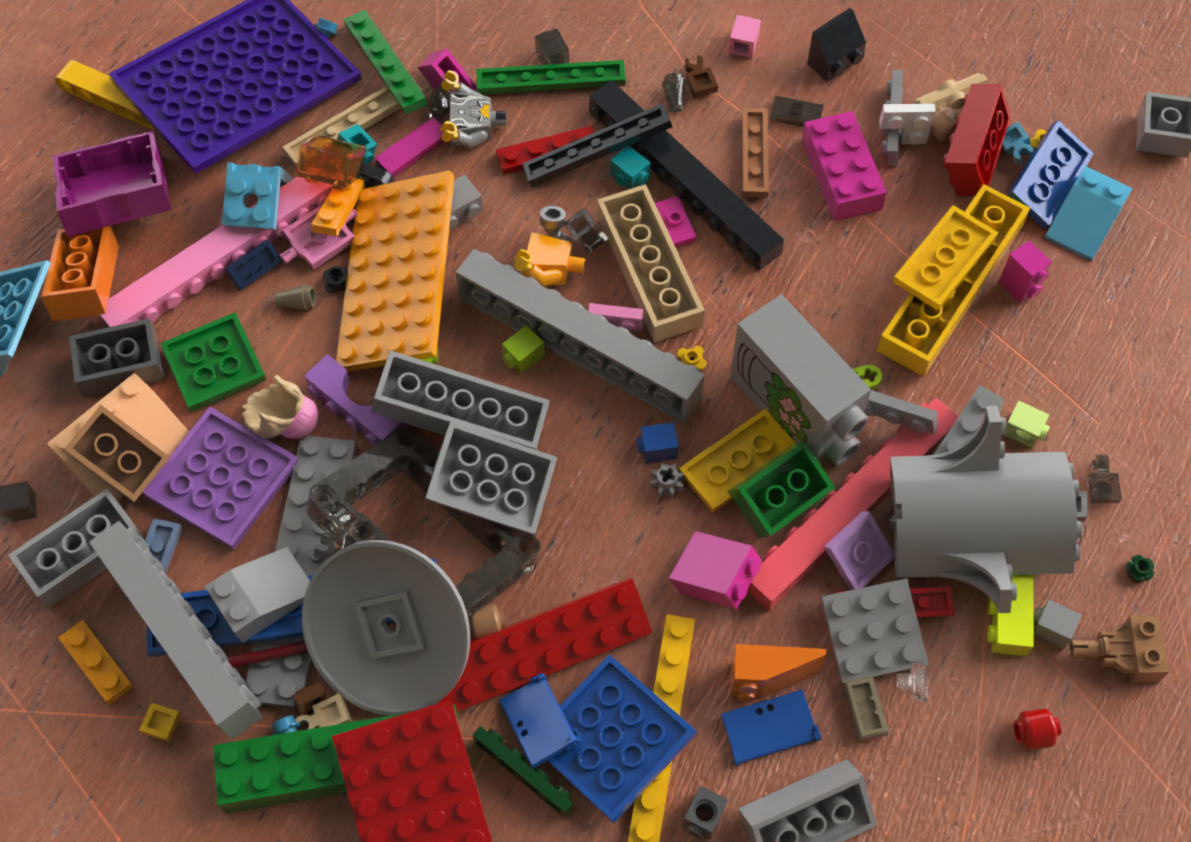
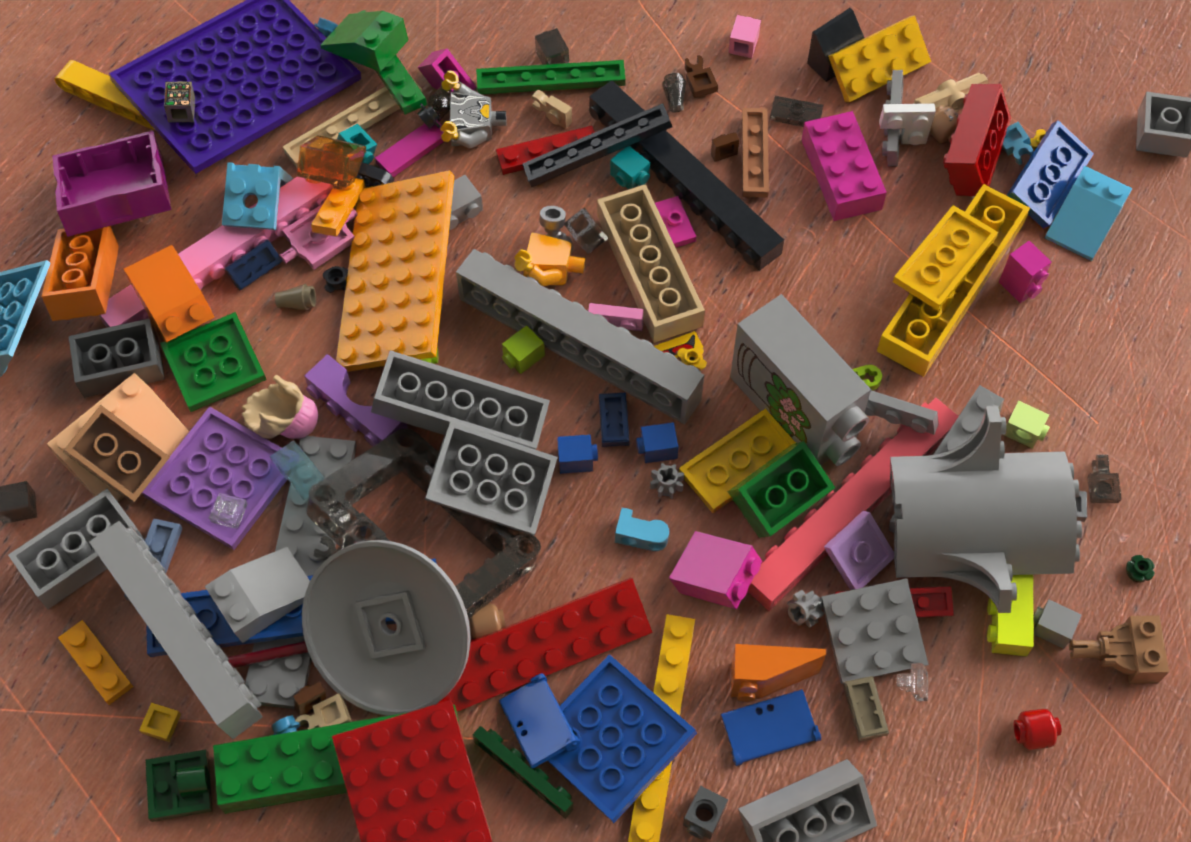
none -> orange slope [123,245,215,342]
none -> dark green plate [145,749,213,822]
none -> brick [164,81,195,122]
none -> clear tile [209,493,248,529]
none -> clear light blue slope [270,441,328,501]
none -> green slope [320,11,409,72]
none -> black plate [417,103,441,129]
none -> tan plate [532,90,572,129]
none -> blue brick [557,434,598,474]
none -> dark blue plate [599,392,630,447]
none -> medium azure leg [615,507,669,551]
none -> yellow sticker [654,331,703,358]
none -> reddish brown plate [711,132,739,162]
none -> light grey gear [787,590,824,627]
none -> yellow plate [828,15,931,102]

